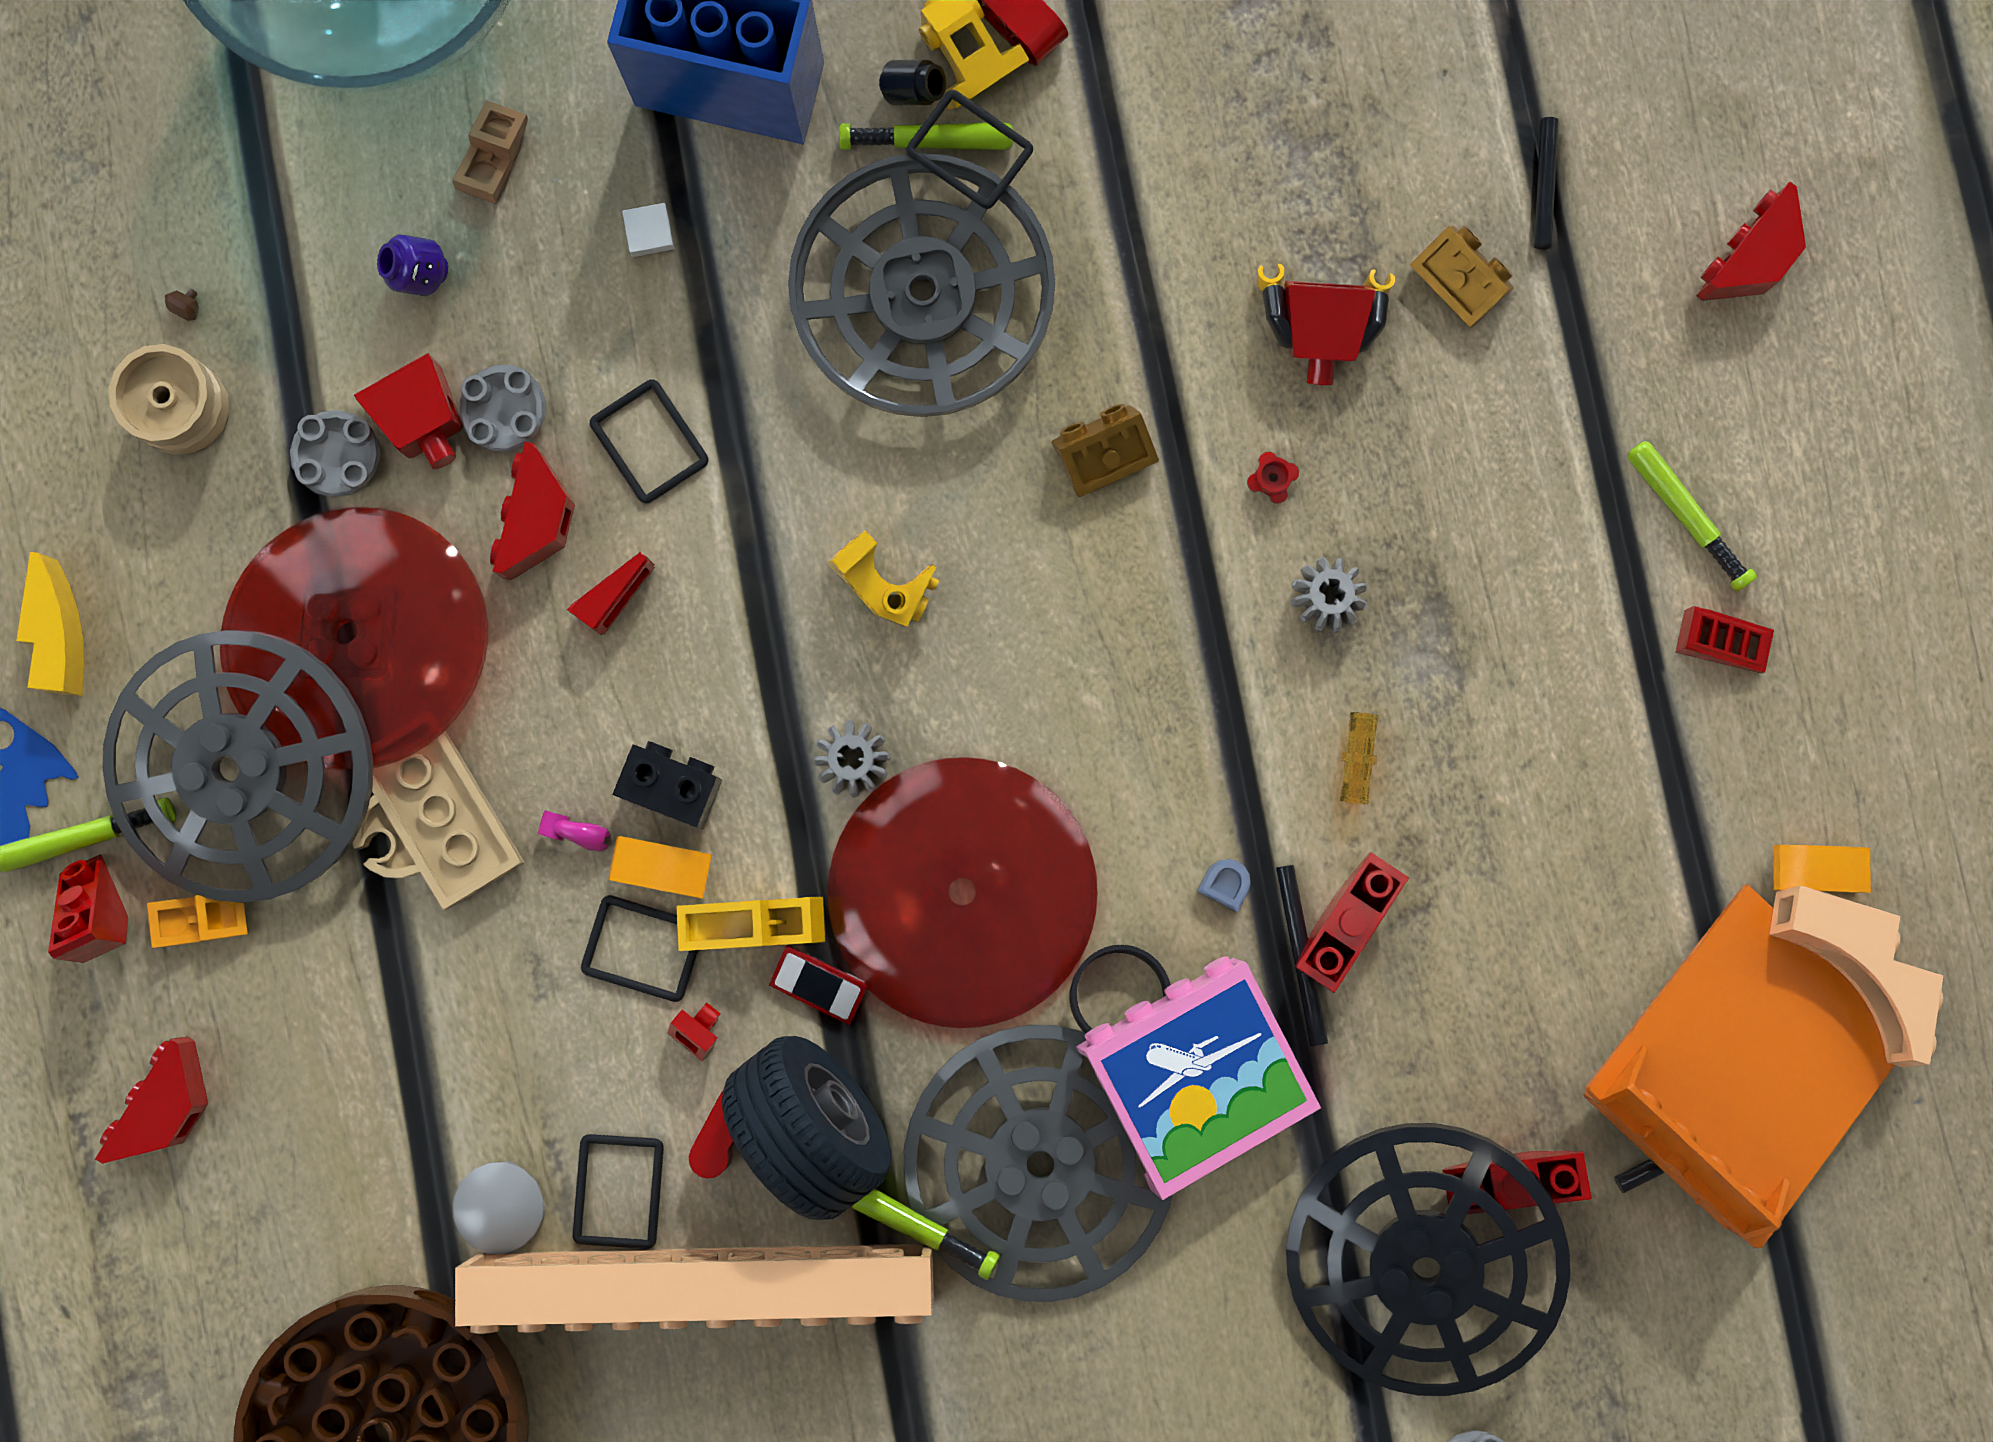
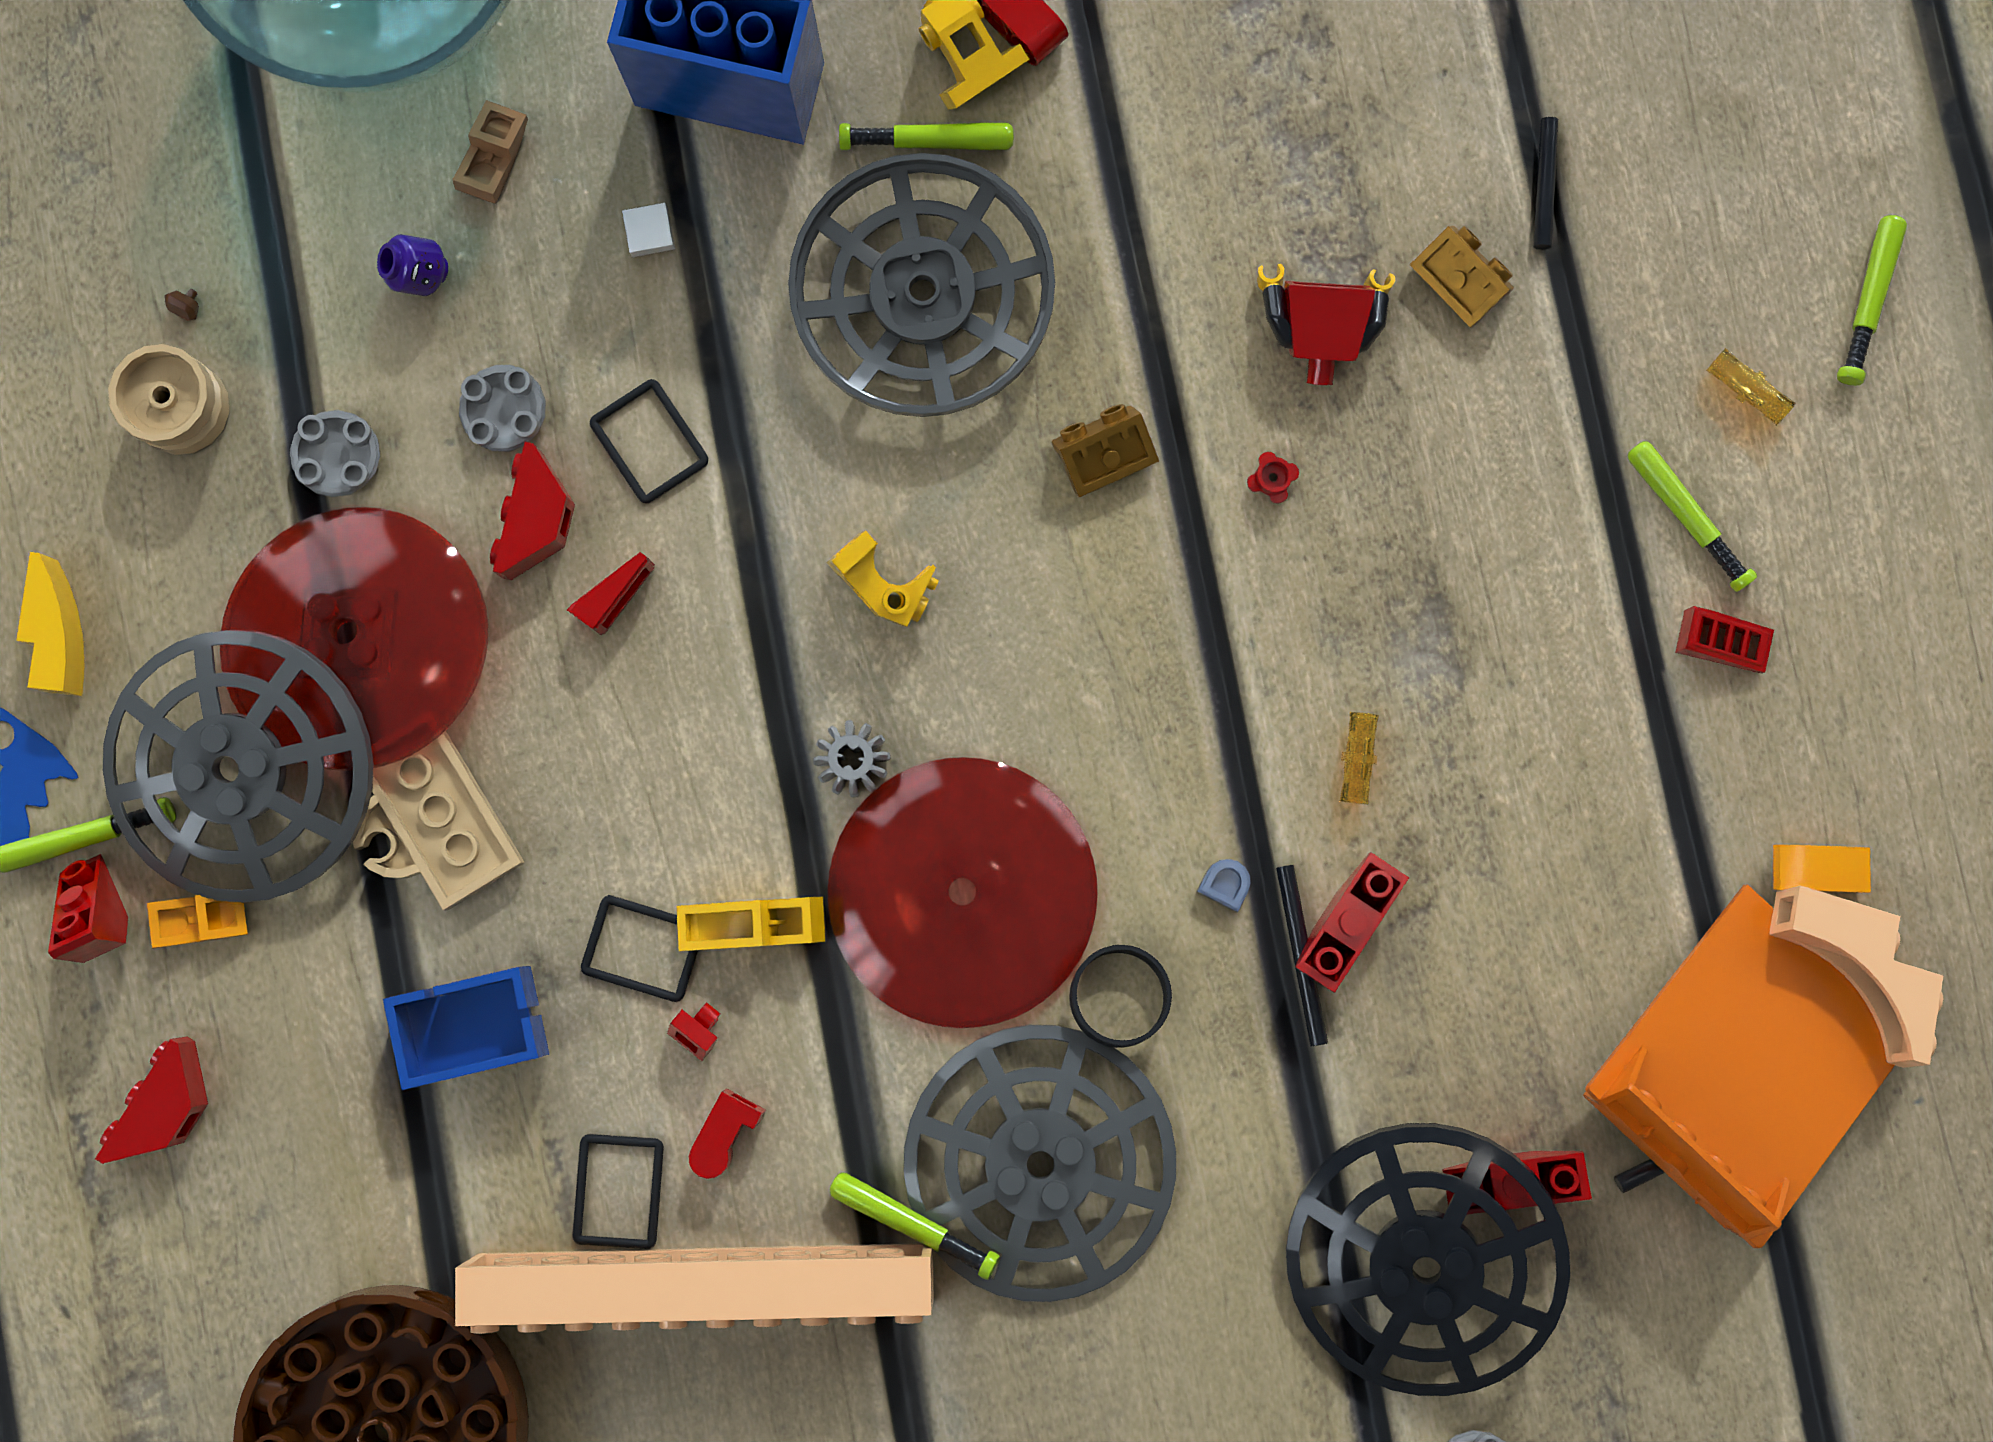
red torso [354,353,463,469] -> none
light grey dish [453,1161,546,1254] -> none
dark pink arm [538,810,611,851] -> none
light orange slope [608,836,712,899] -> none
black brick [612,741,722,830] -> none
black wheel [721,1036,891,1220] -> none
slope [769,945,870,1025] -> none
black brick [879,60,946,106] -> none
black piece [906,90,1033,209] -> none
panel [1076,956,1321,1200] -> none
light grey gear [1291,557,1368,633] -> none
red slope [1696,181,1806,301] -> none
none -> blue piece [383,966,550,1090]
none -> clear yellow pin [1706,348,1796,426]
none -> lime piece [1837,215,1907,386]

